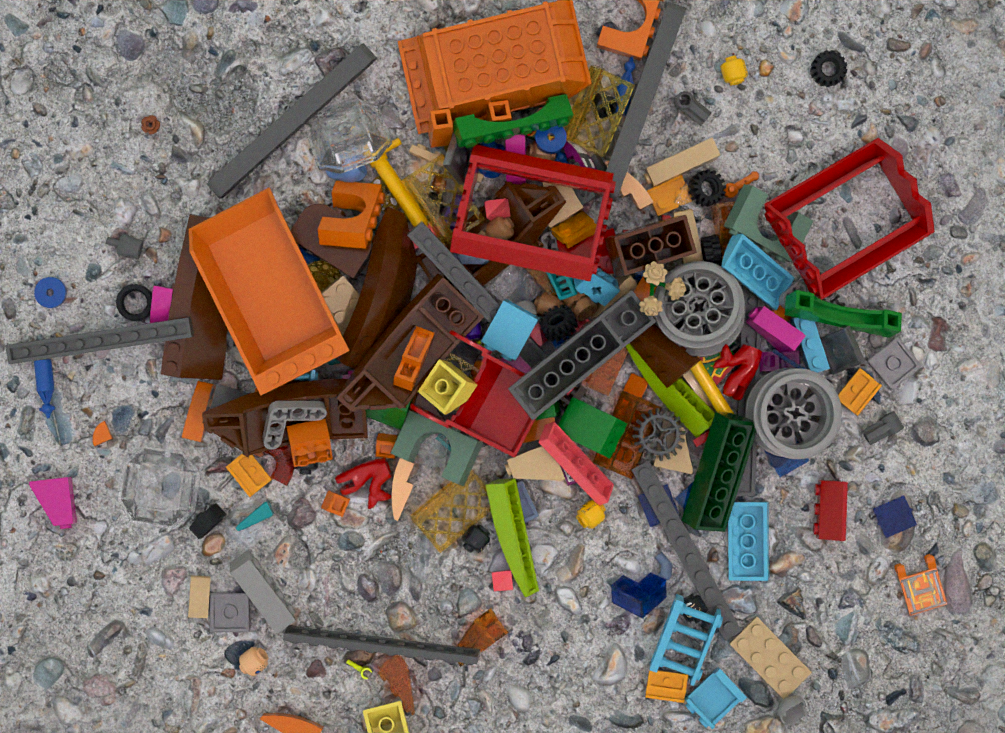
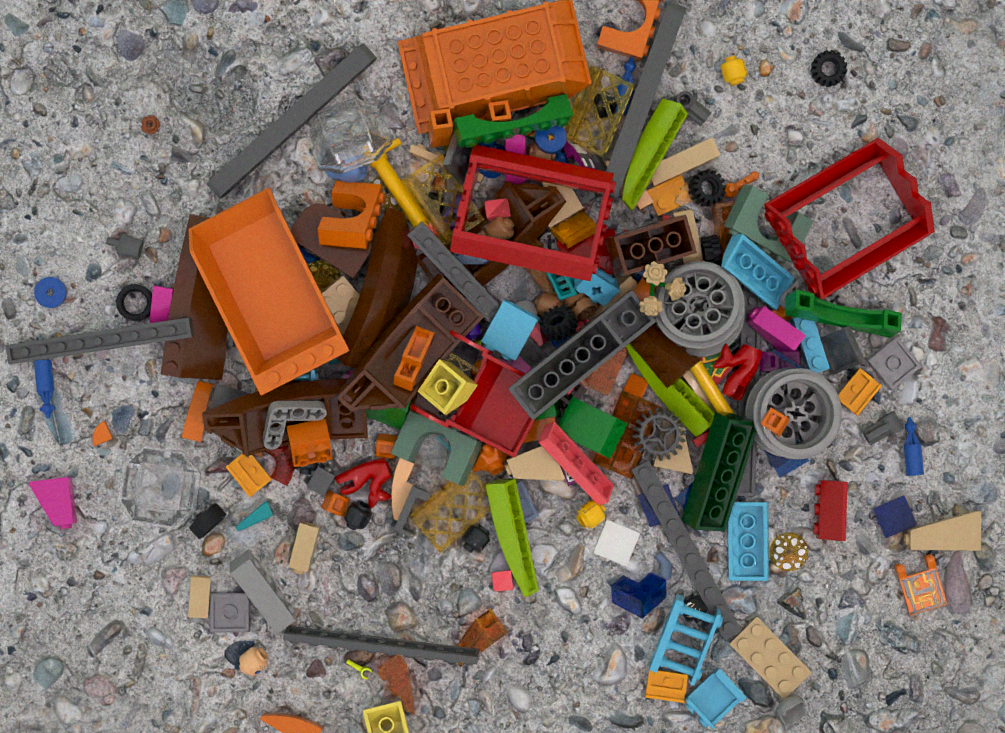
none -> tan slope [289,521,322,575]
none -> dark grey brick [307,465,337,496]
none -> black head [344,500,372,530]
none -> dark grey panel [394,485,431,539]
none -> orange rock [472,444,510,475]
none -> white sticker [593,520,640,566]
none -> lime slope [622,99,688,211]
none -> orange slope [760,408,790,437]
none -> clear yellow dish [769,532,808,571]
none -> blue wheel [903,417,924,476]
none -> tan slope [904,510,981,551]

